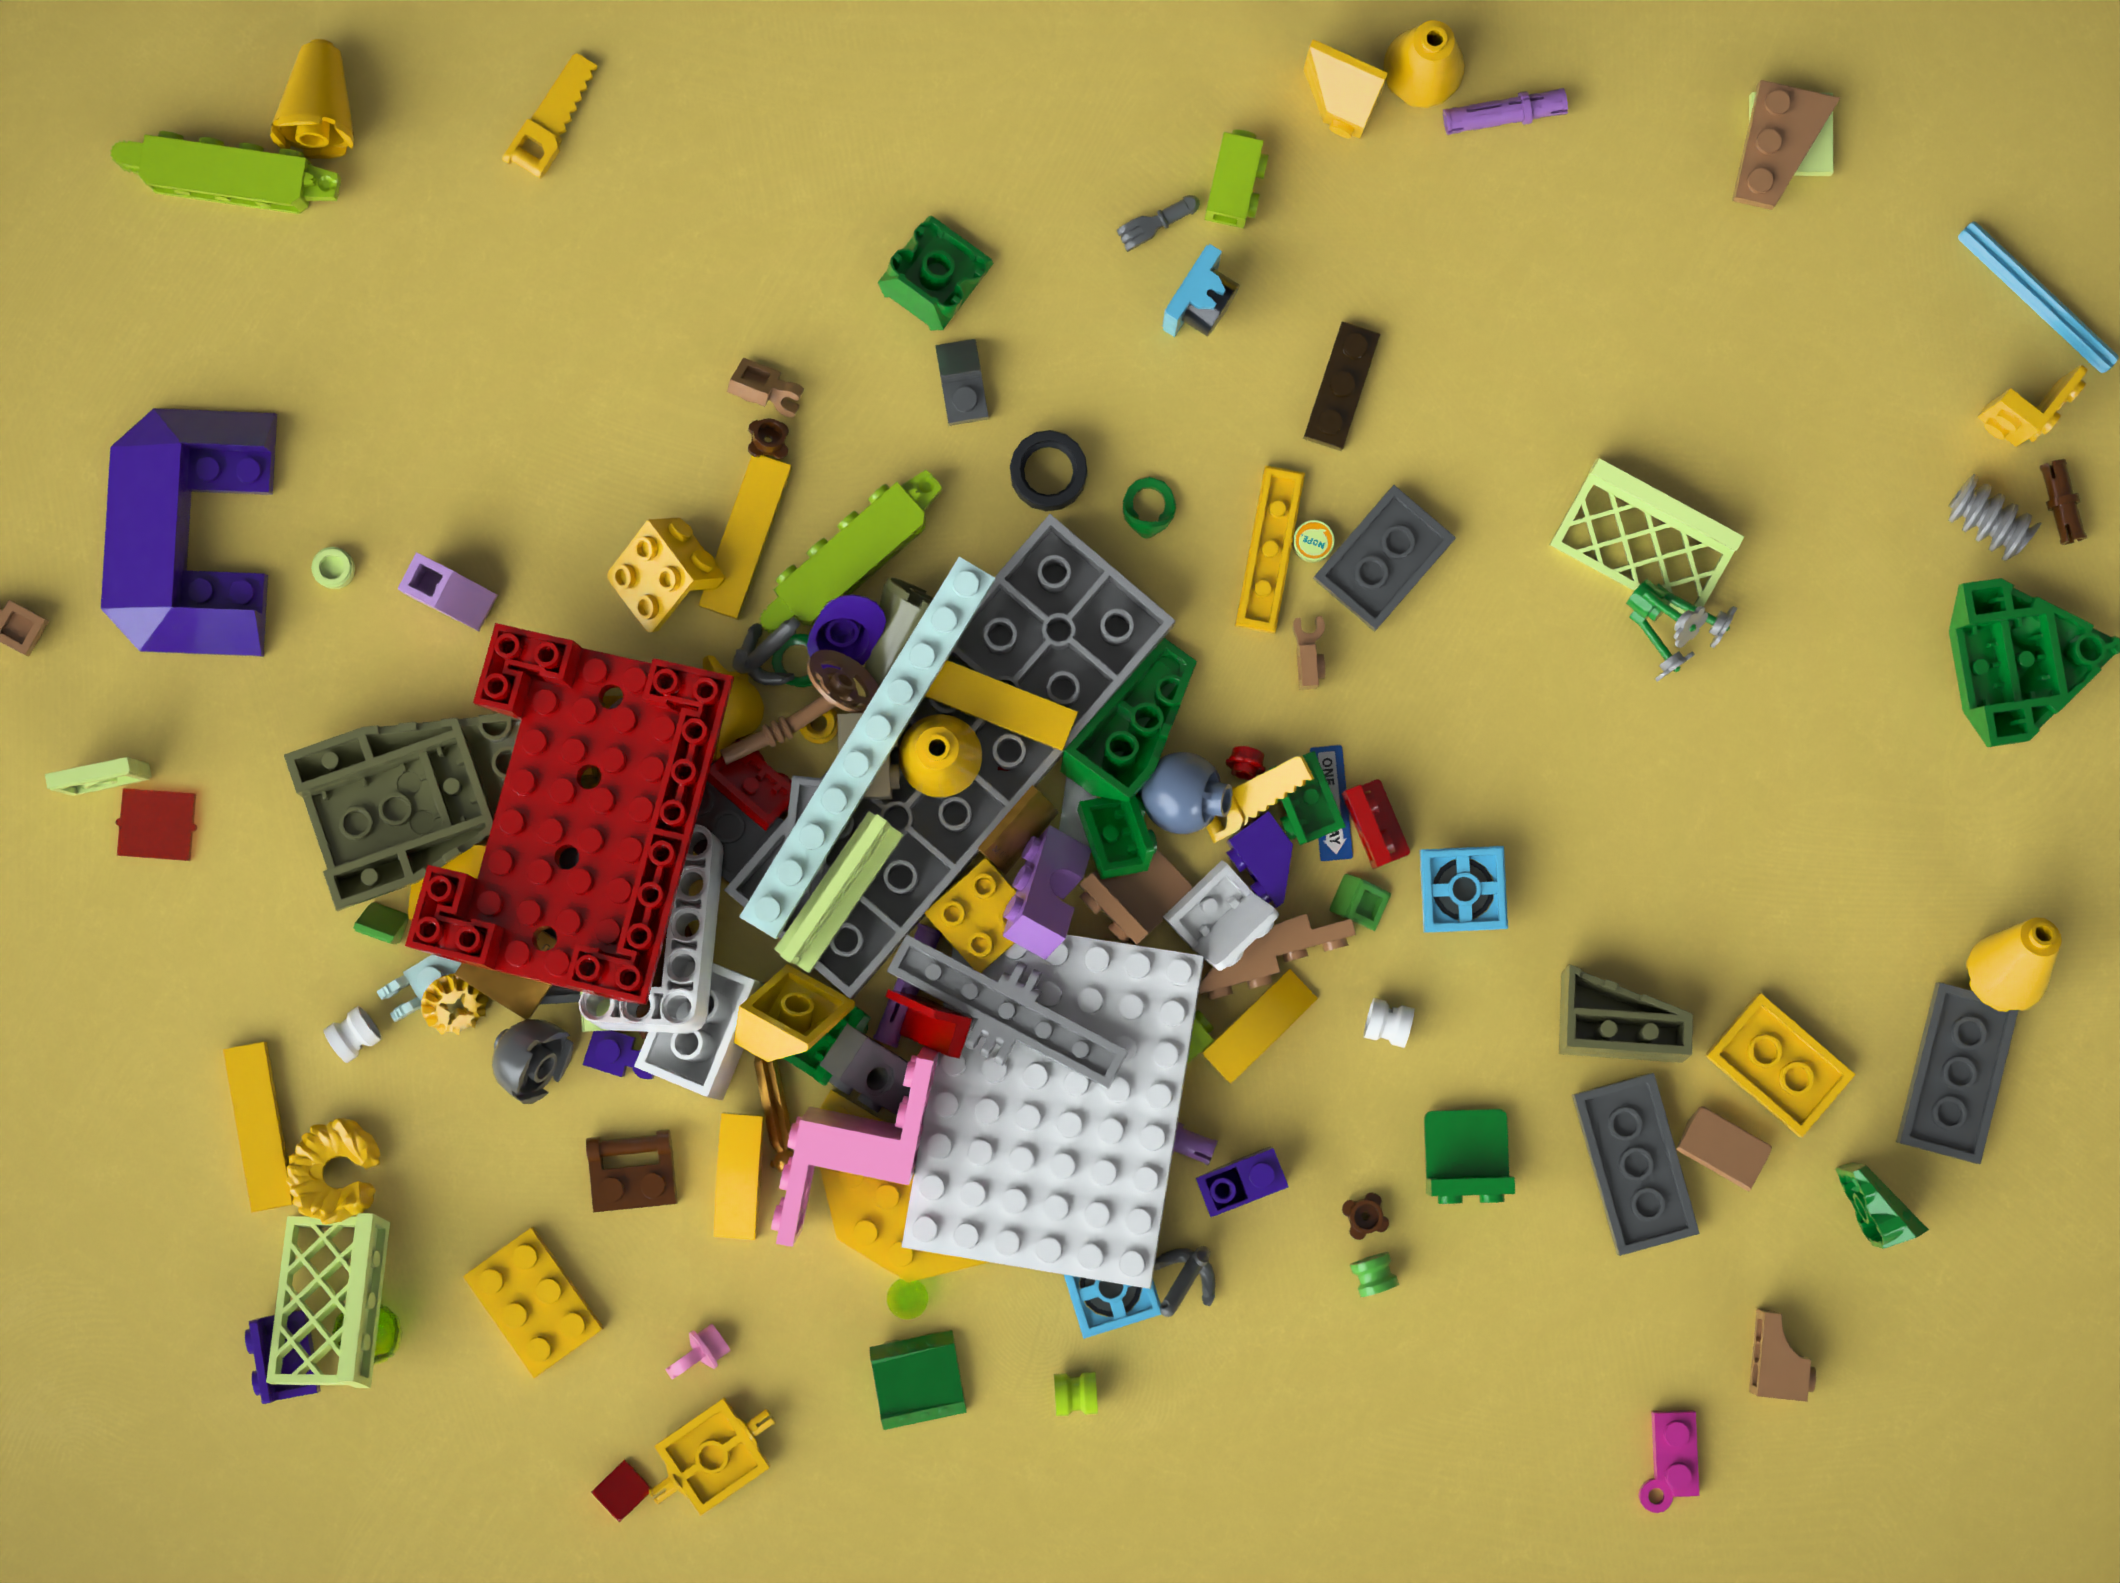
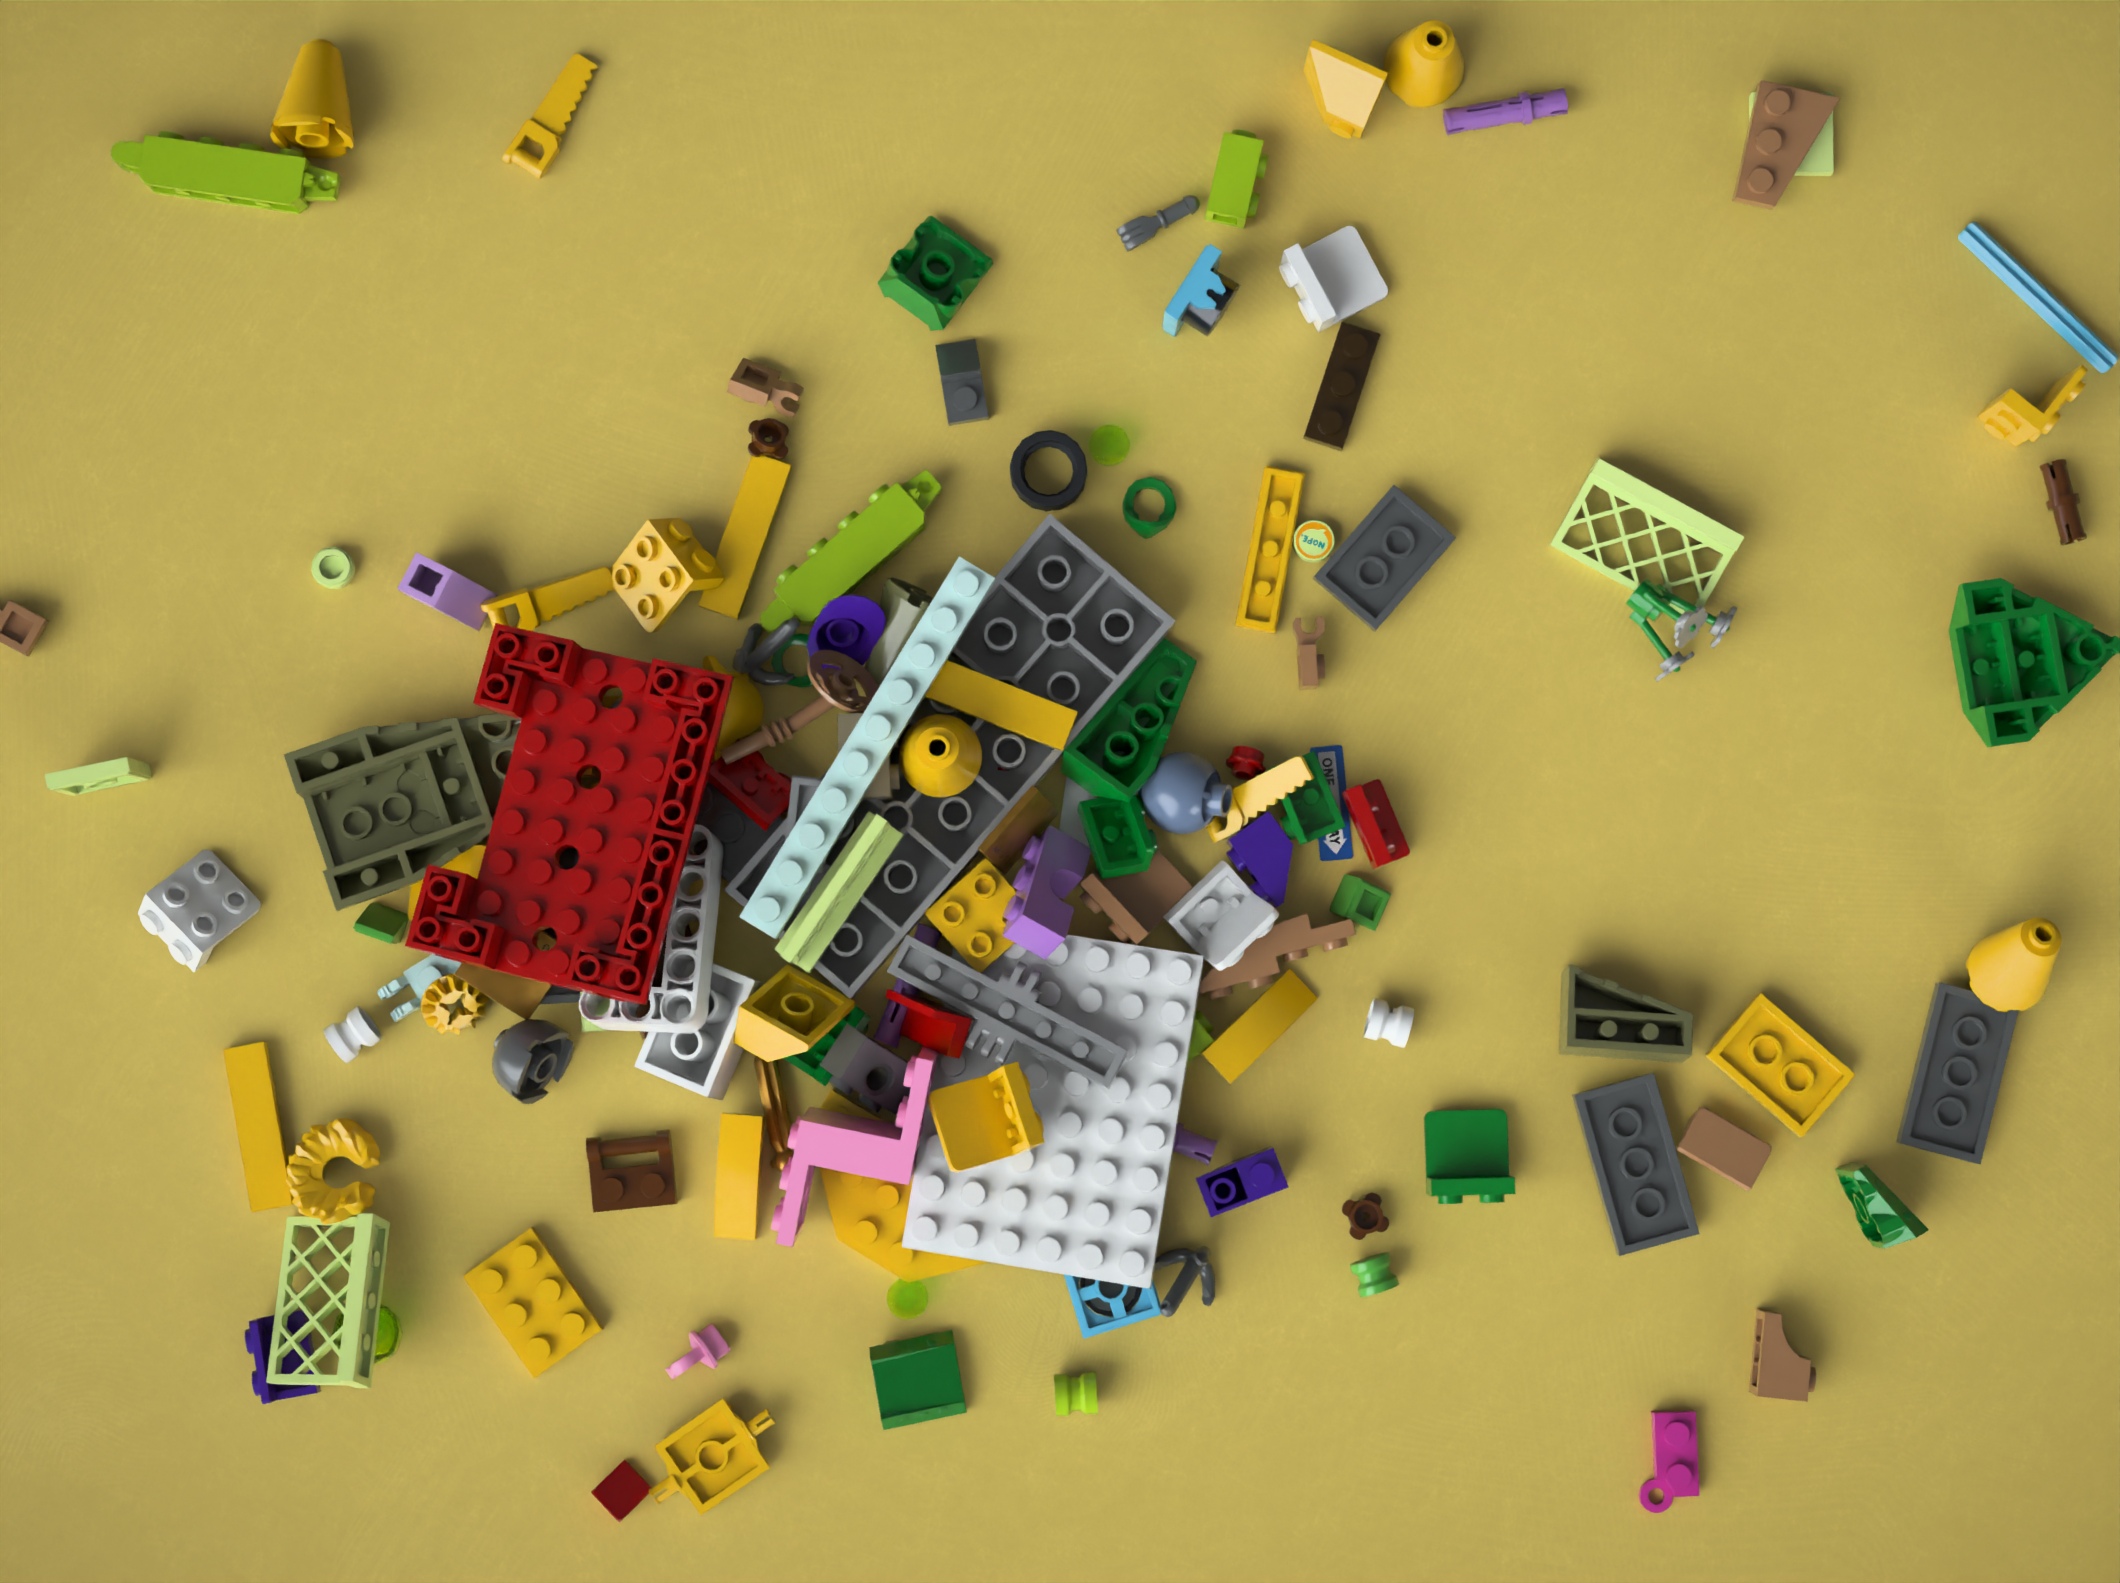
dark purple slope [101,408,277,657] -> none
clear red piece [116,788,197,861] -> none
dark purple plate [582,1030,655,1079] -> none
yellow plate [799,708,838,744] -> none
medium azure piece [1419,846,1508,933] -> none
light grey piece [1948,474,2042,561] -> none
none -> white bracket [138,850,261,972]
none -> yellow piece [480,566,616,631]
none -> yellow bracket [927,1061,1045,1172]
none -> clear neon green plate [1089,425,1130,466]
none -> white bracket [1279,226,1388,333]

